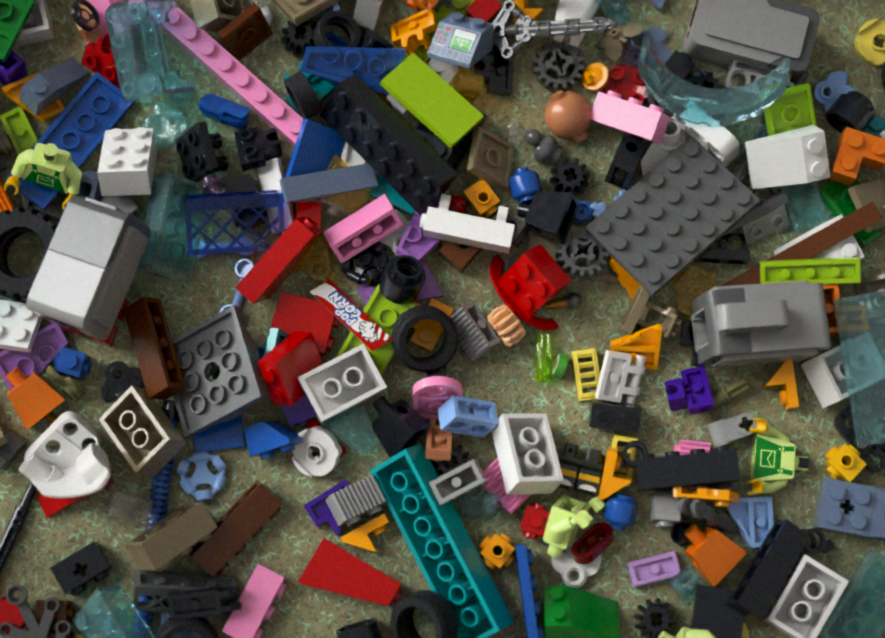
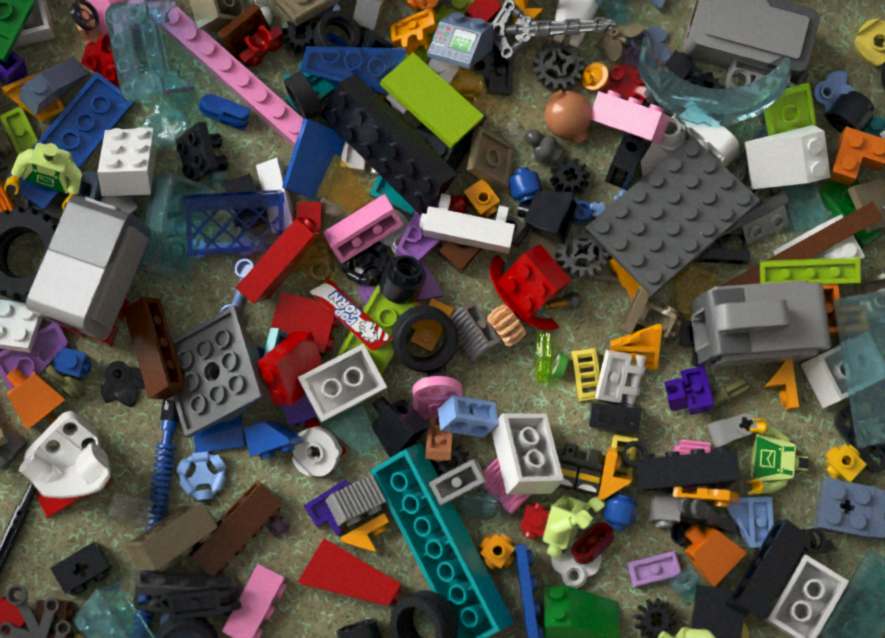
dark tan brick [99,385,186,477] -> none
clear purple plate [199,174,224,197] -> none
black plate [234,127,282,171] -> none
sand blue tile [279,163,378,204] -> none
none -> red plate [239,25,283,68]
none -> plate [267,516,290,539]

